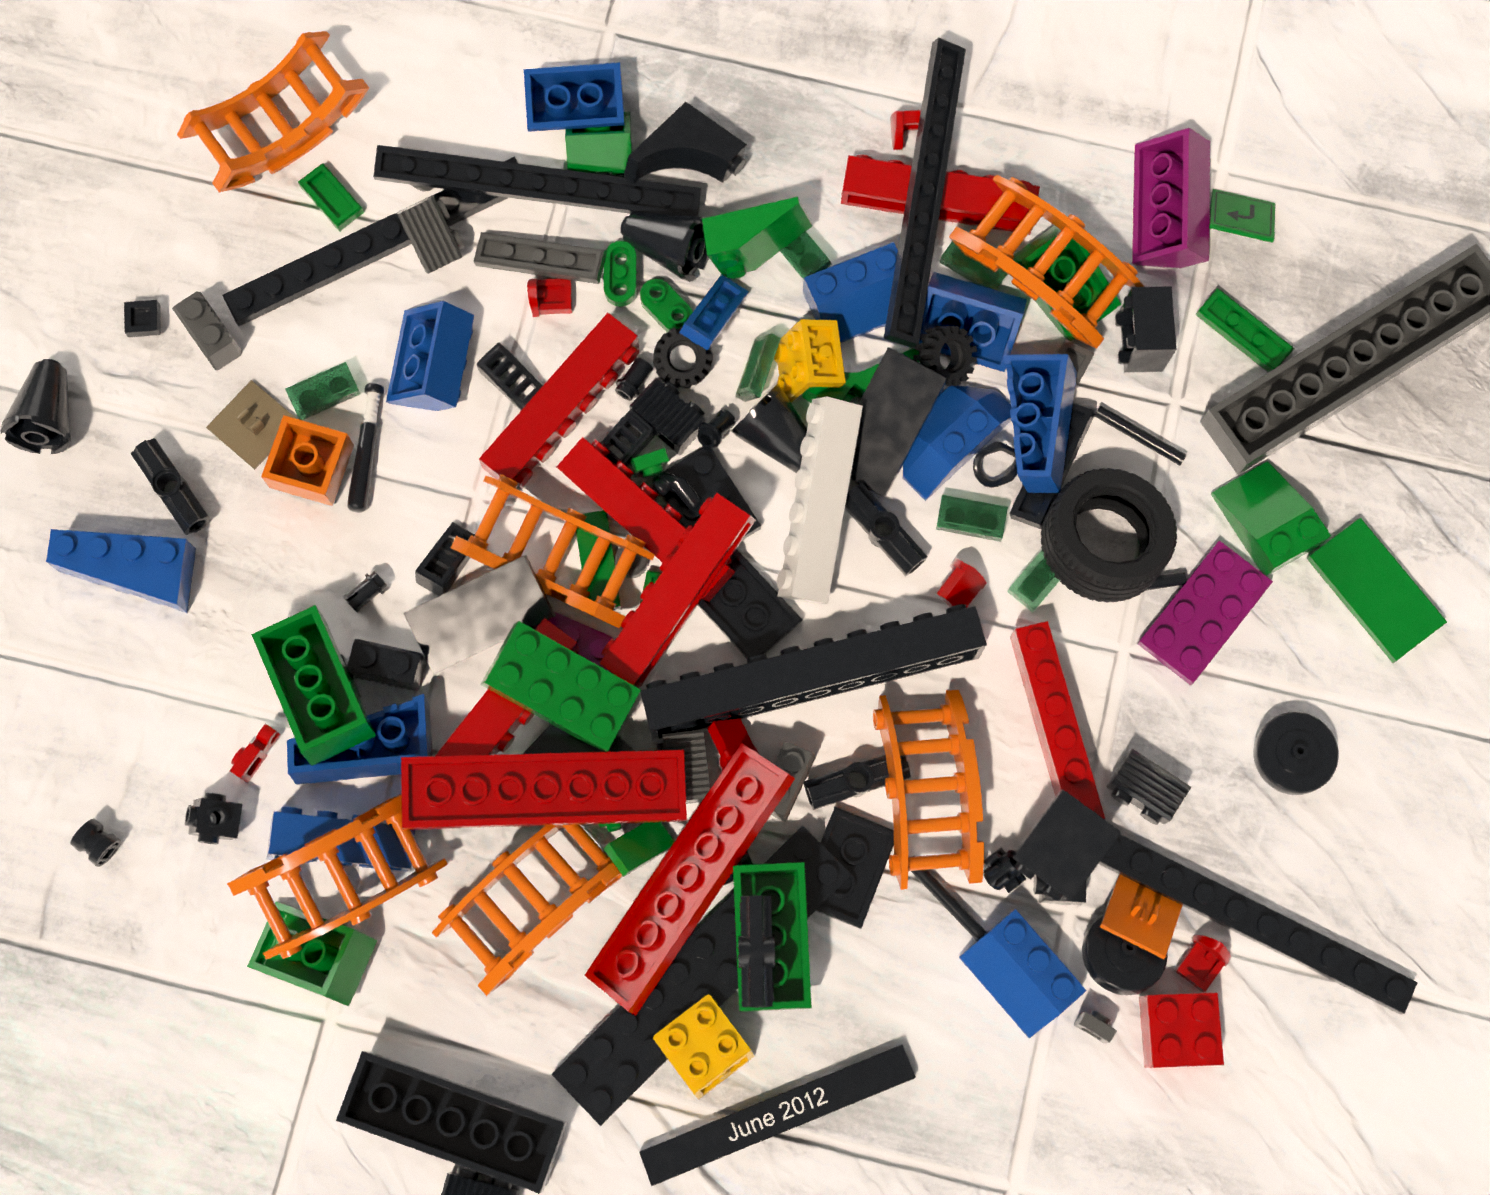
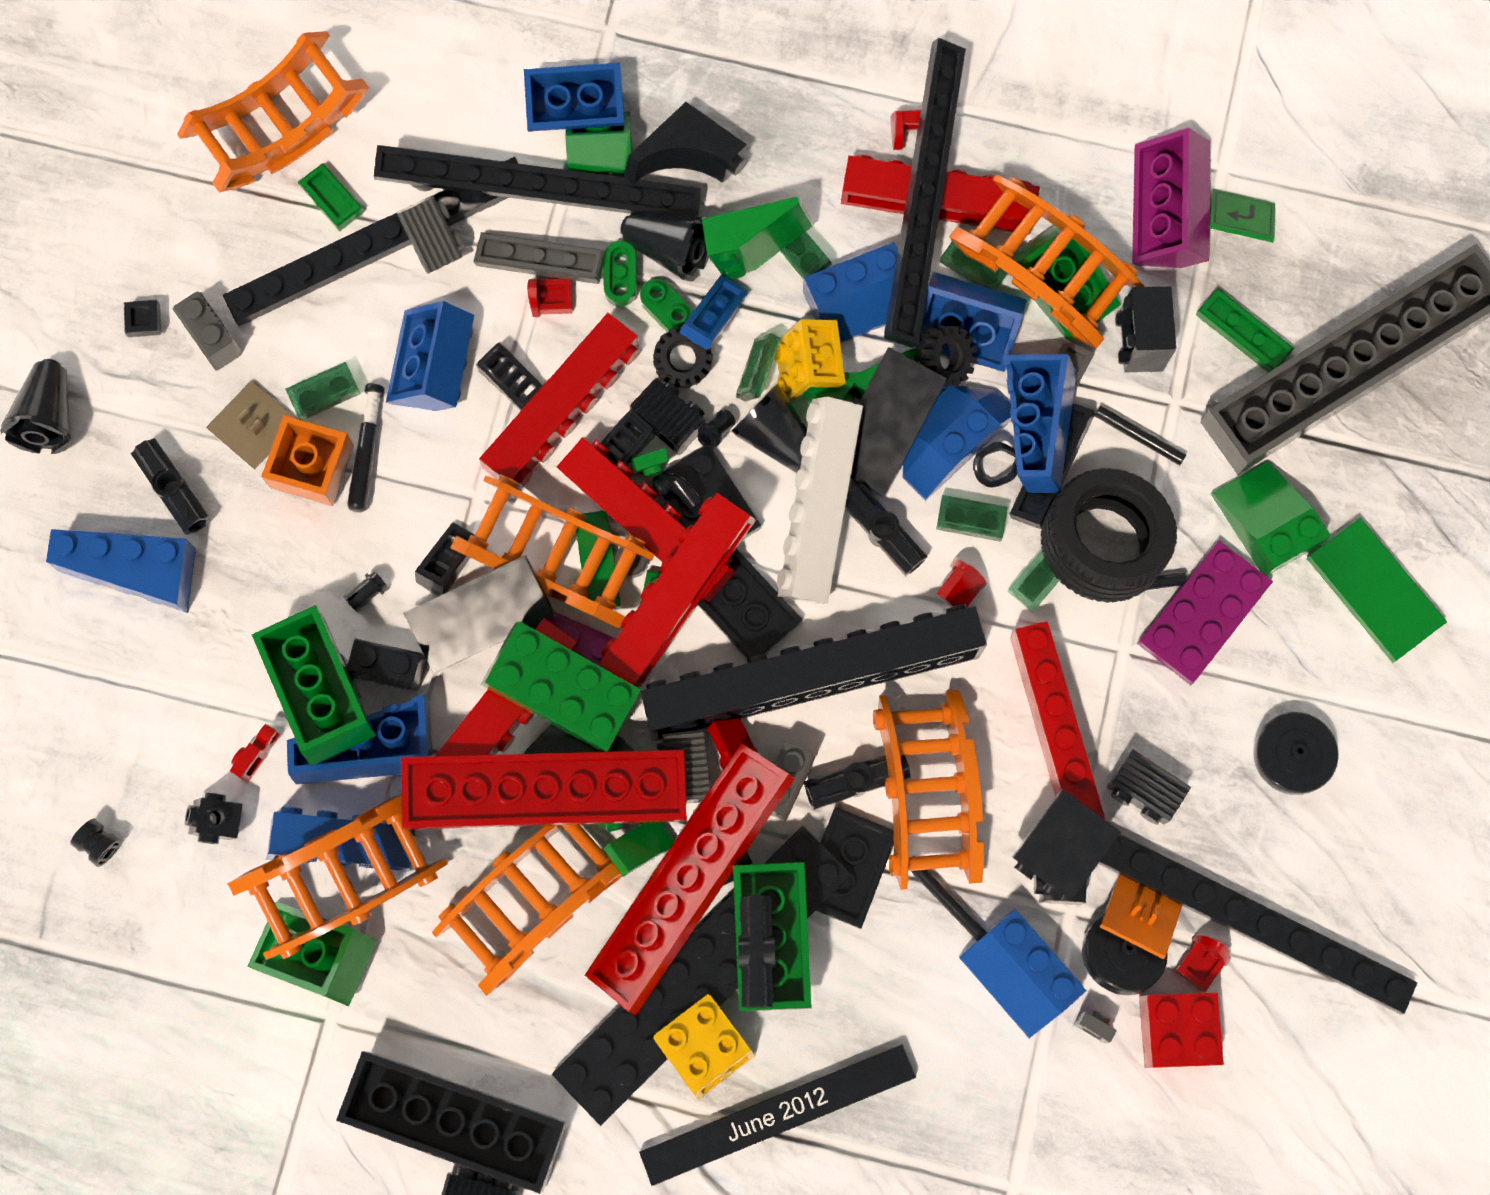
black pin [615,357,653,401] -> none
black gear [983,847,1026,893] -> none

